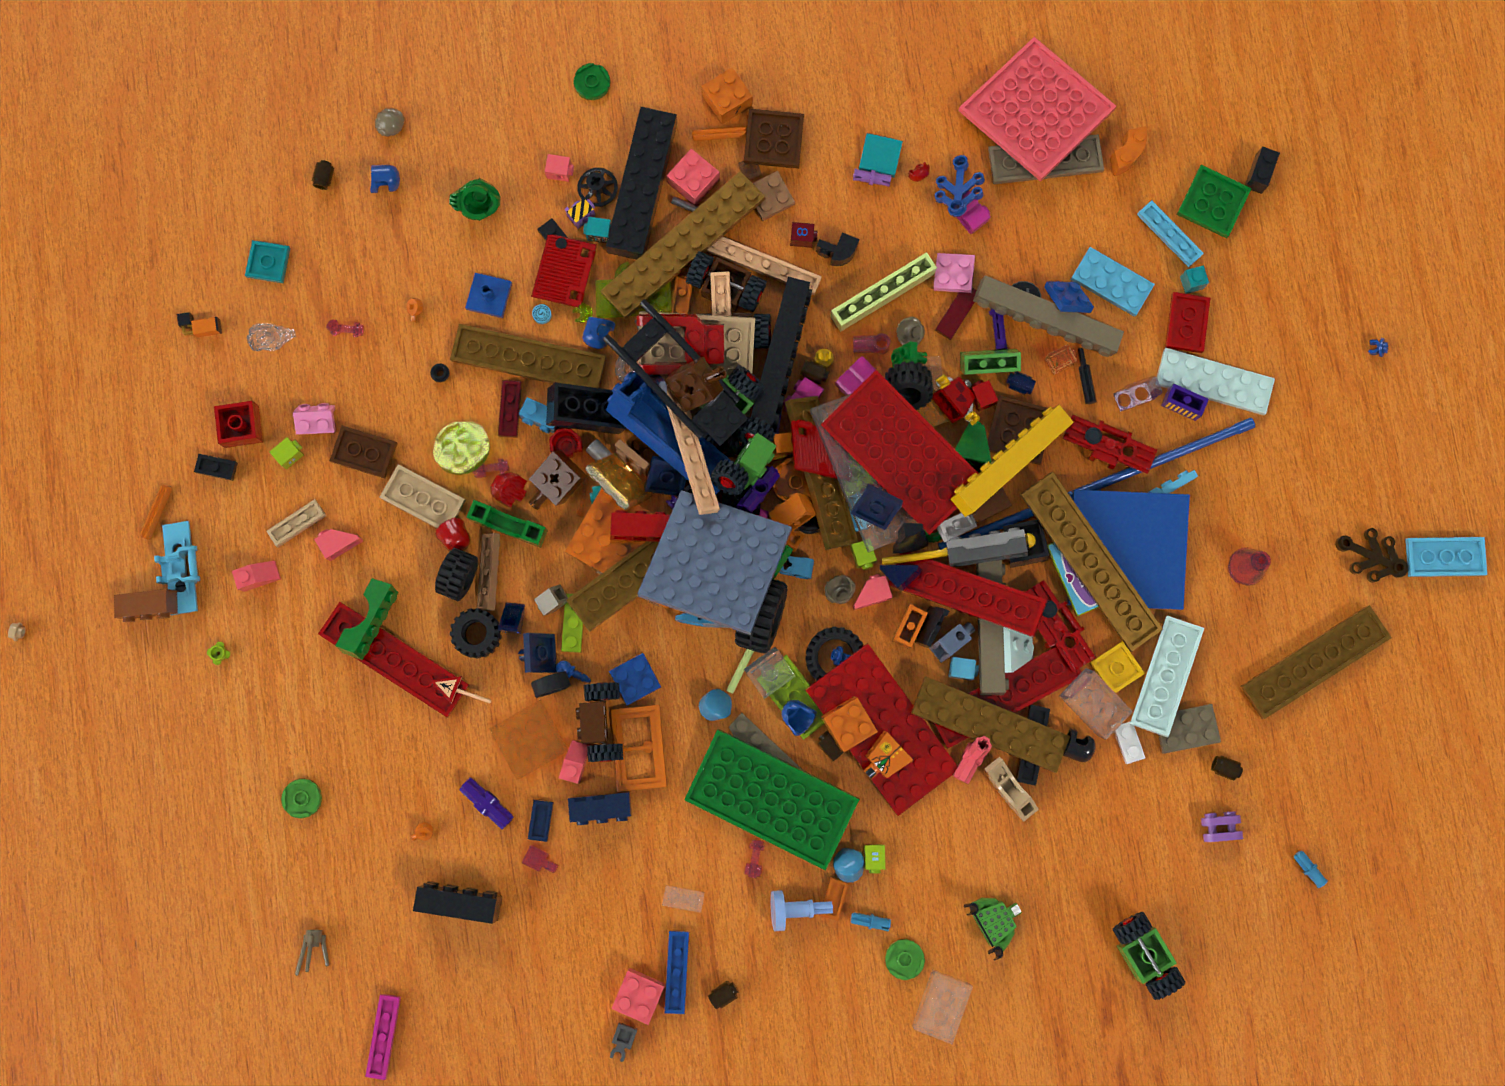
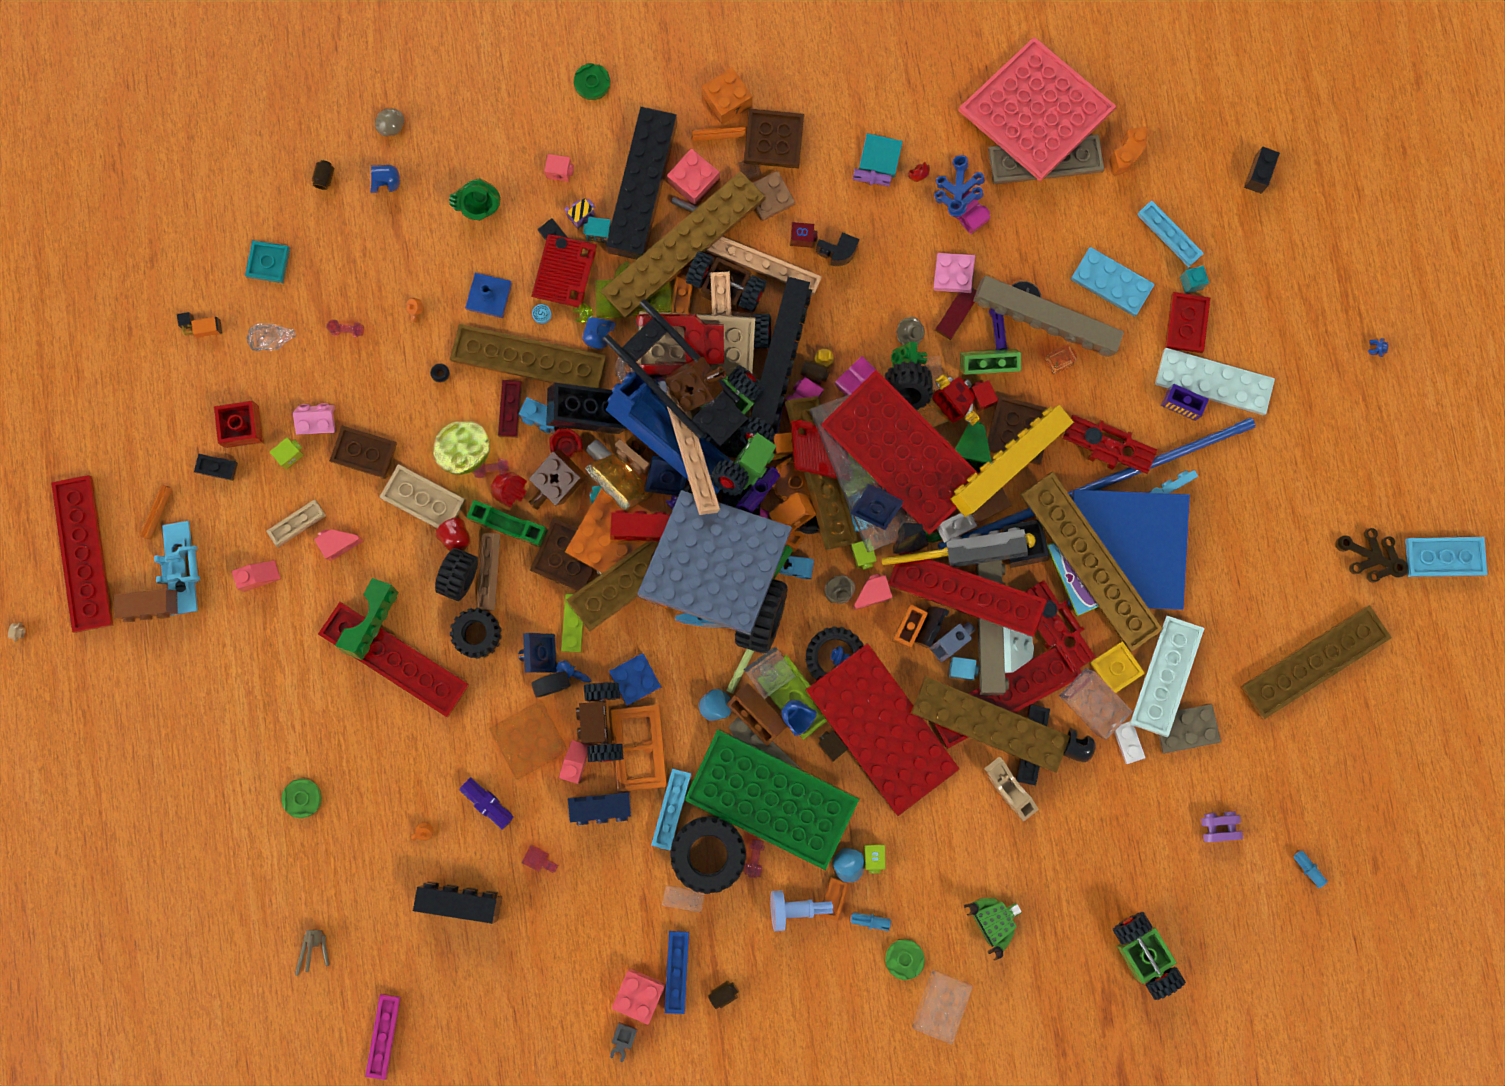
lime plate [207,642,230,665] -> none
piece [430,676,491,704] -> none
clear blue slope [498,602,525,634] -> none
dark blue tile [528,800,554,842] -> none
brick [534,585,568,616] -> none
black wheel [577,168,618,207] -> none
orange brick [821,696,878,752] -> none
yellowish green brick [830,252,937,332] -> none
clear pink piece [853,333,890,354] -> none
orange torso [864,731,913,780] -> none
clear blue slope [880,565,921,592] -> none
coral piece [953,736,992,784] -> none
clear blue brick [1006,371,1036,395] -> none
blue plate [1044,281,1094,313] -> none
black axle [1078,348,1097,404] -> none
piece [1113,376,1162,412] -> none
green plate [1176,165,1252,239] -> none
dark brown brick [1211,756,1243,781] -> none
clear pink cone [1228,548,1271,586] -> none
none -> red plate [51,475,114,633]
none -> reddish brown plate [530,518,594,591]
none -> medium azure plate [651,768,691,850]
none -> black tyre [670,816,746,894]
none -> dark orange brick [726,683,787,746]

